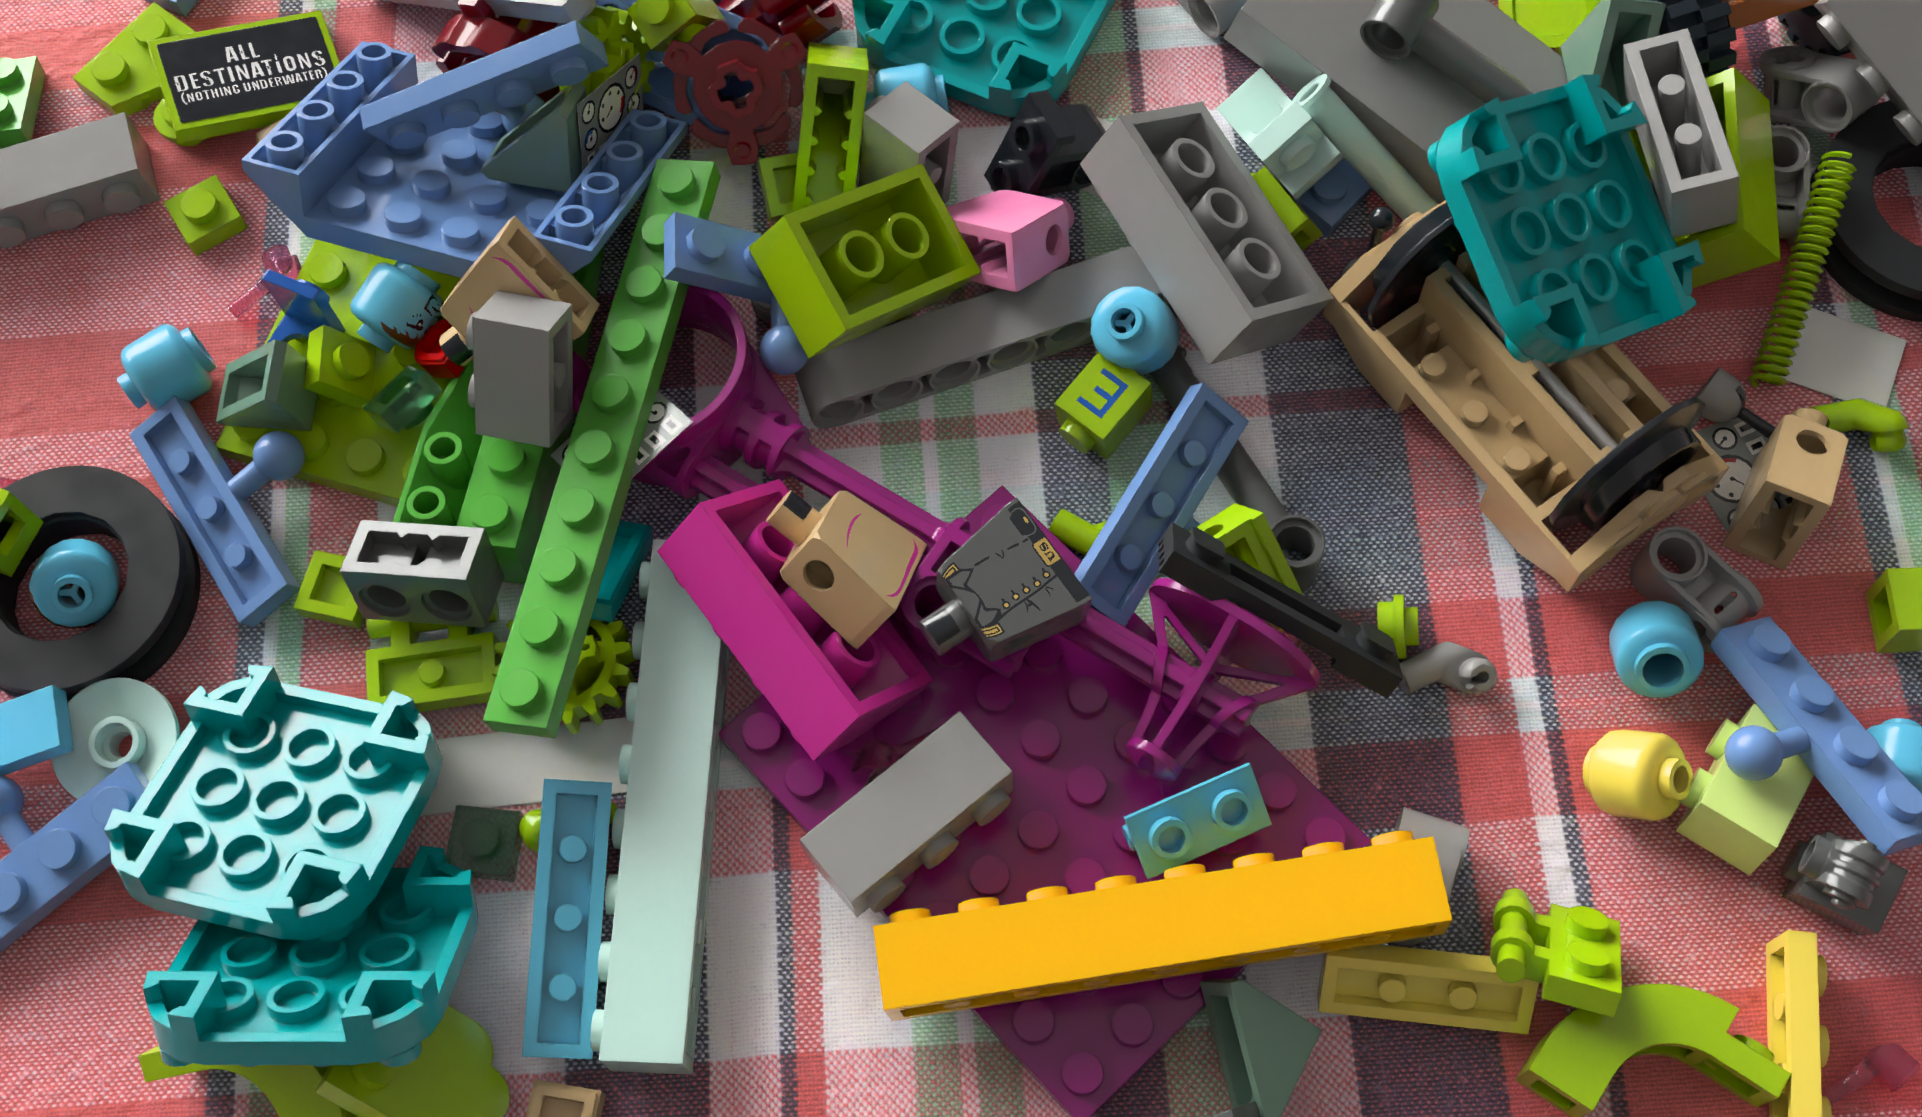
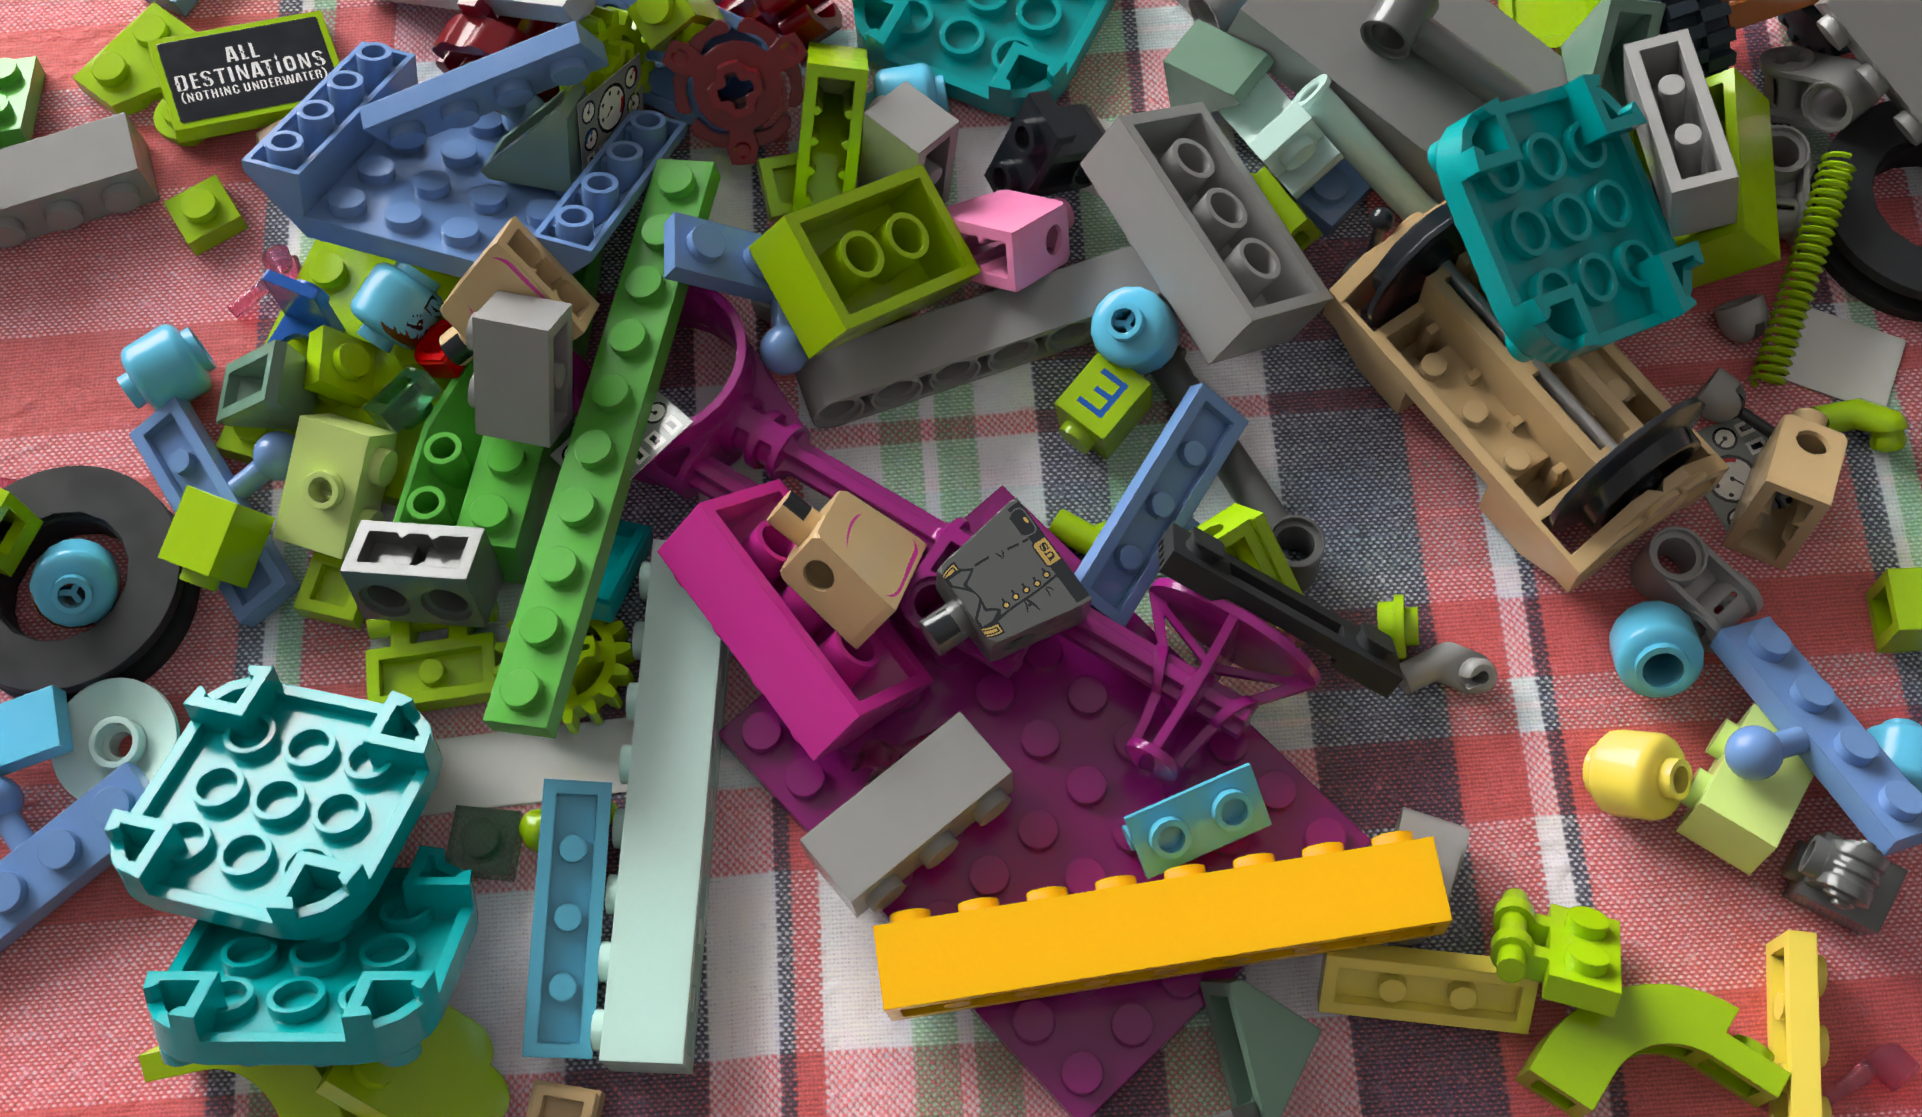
none -> lime brick [158,485,275,592]
none -> yellowish green brick [273,413,398,559]
none -> sand green slope [1163,19,1275,112]
none -> light grey hinge [1713,293,1769,344]

